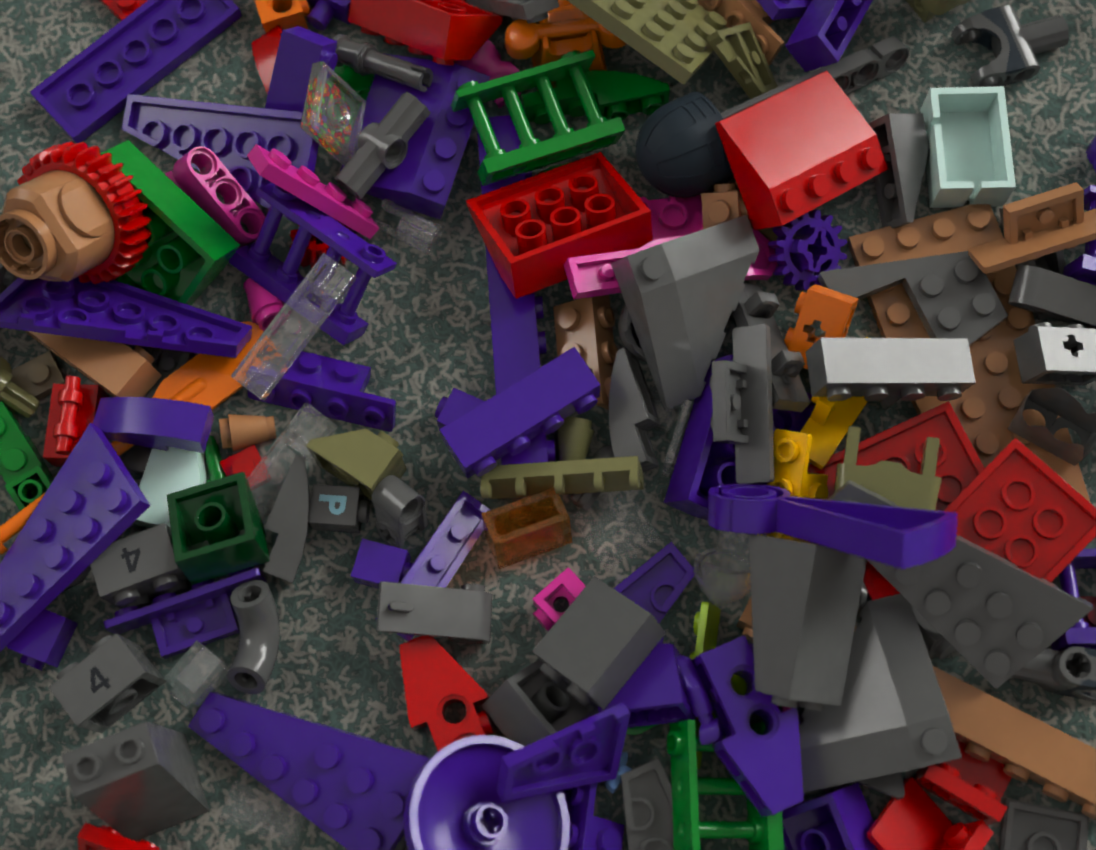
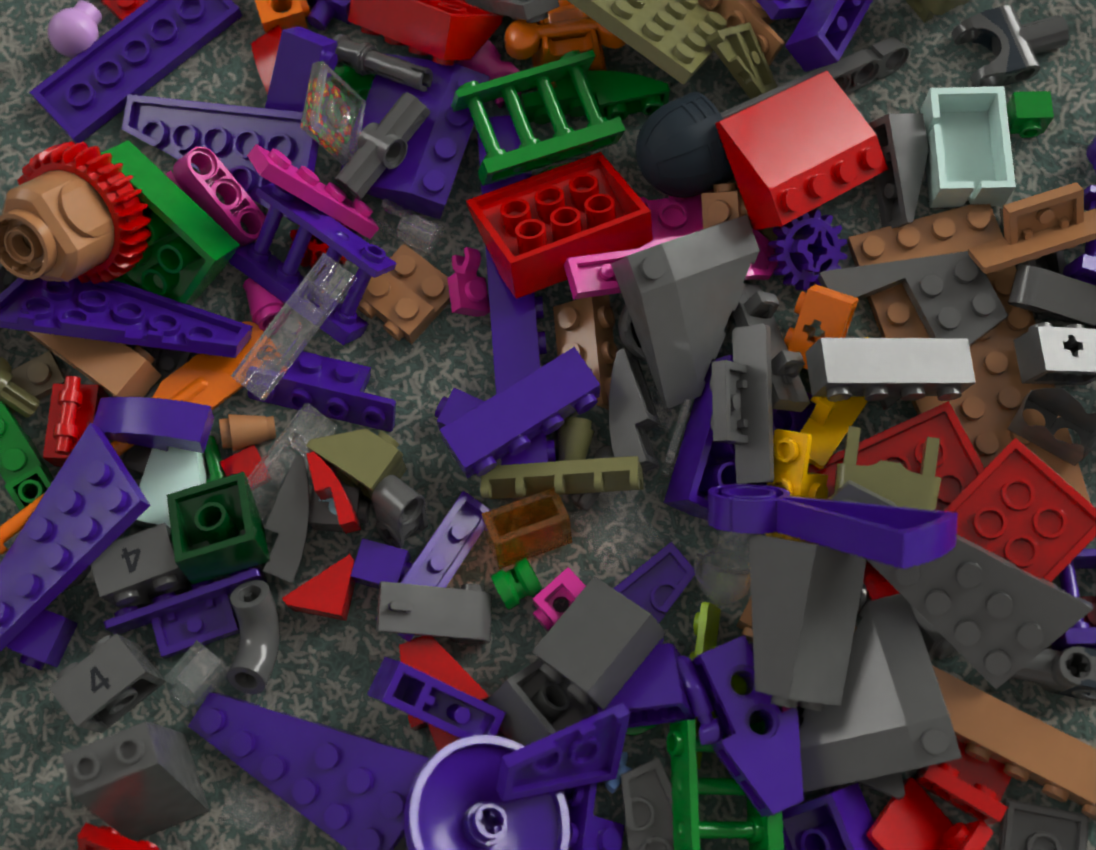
none -> lavender piece [48,1,102,58]
none -> red slope [282,554,355,621]
none -> red slope [306,452,361,534]
none -> medium nougat plate [358,243,450,344]
none -> dark purple slope [367,657,506,739]
none -> dark pink plate [447,247,490,317]
none -> green wheel [491,557,543,610]
none -> green plate [1006,91,1054,138]

